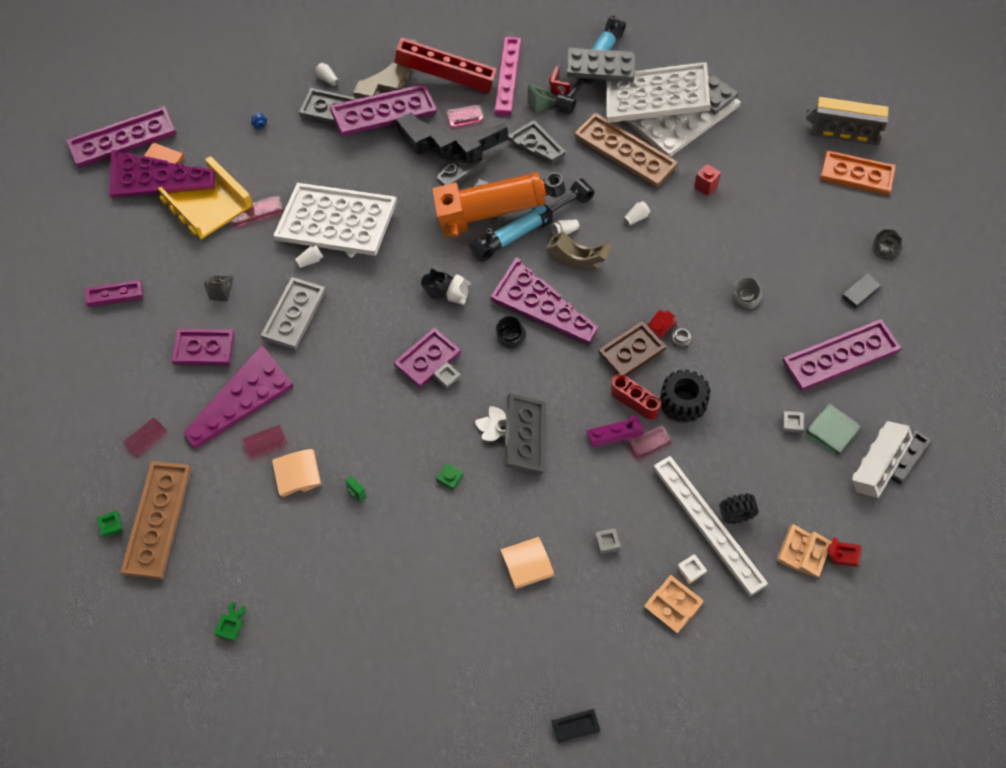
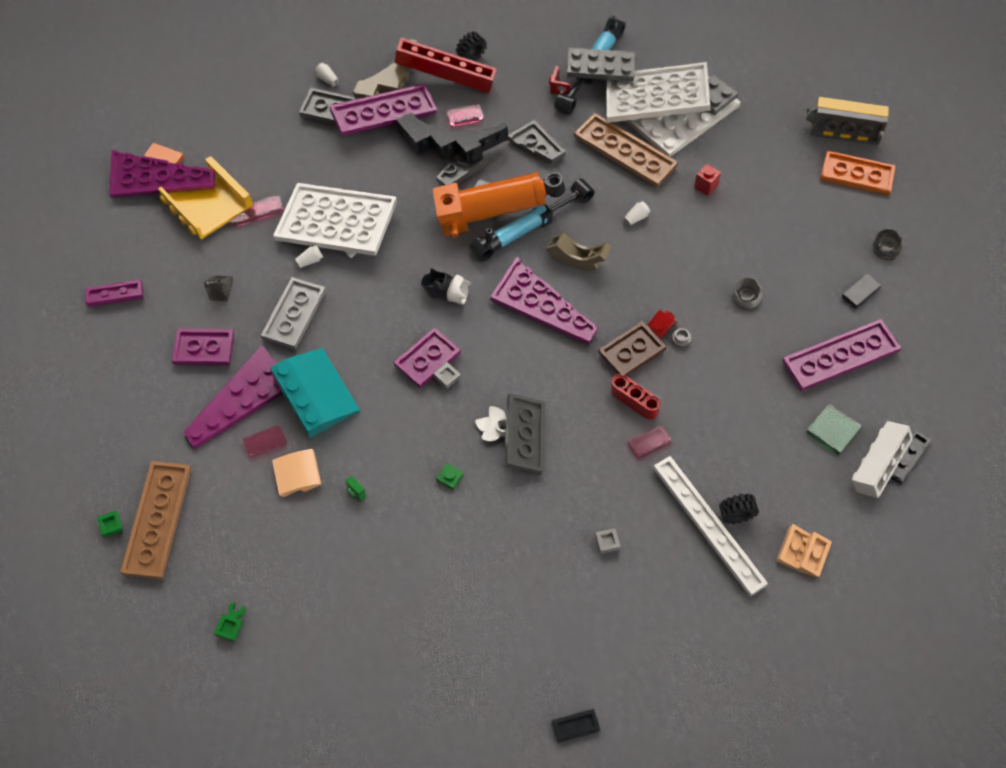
magenta plate [67,107,176,168] -> none
clear pink tile [123,417,168,457] -> none
blue plate [251,113,267,129] -> none
tile [495,37,521,116] -> none
black hair [496,316,526,349] -> none
light nougat slope [500,537,554,589] -> none
sand green slope [527,84,556,113] -> none
white cone [551,219,579,235] -> none
magenta plate [586,416,645,448] -> none
light nougat slope [644,575,704,633] -> none
black tyre [660,369,711,423] -> none
white plate [677,554,707,584] -> none
light grey plate [782,411,804,433] -> none
red bracket [827,537,862,567] -> none
none -> teal slope [270,348,360,438]
none -> black tyre [456,31,487,62]

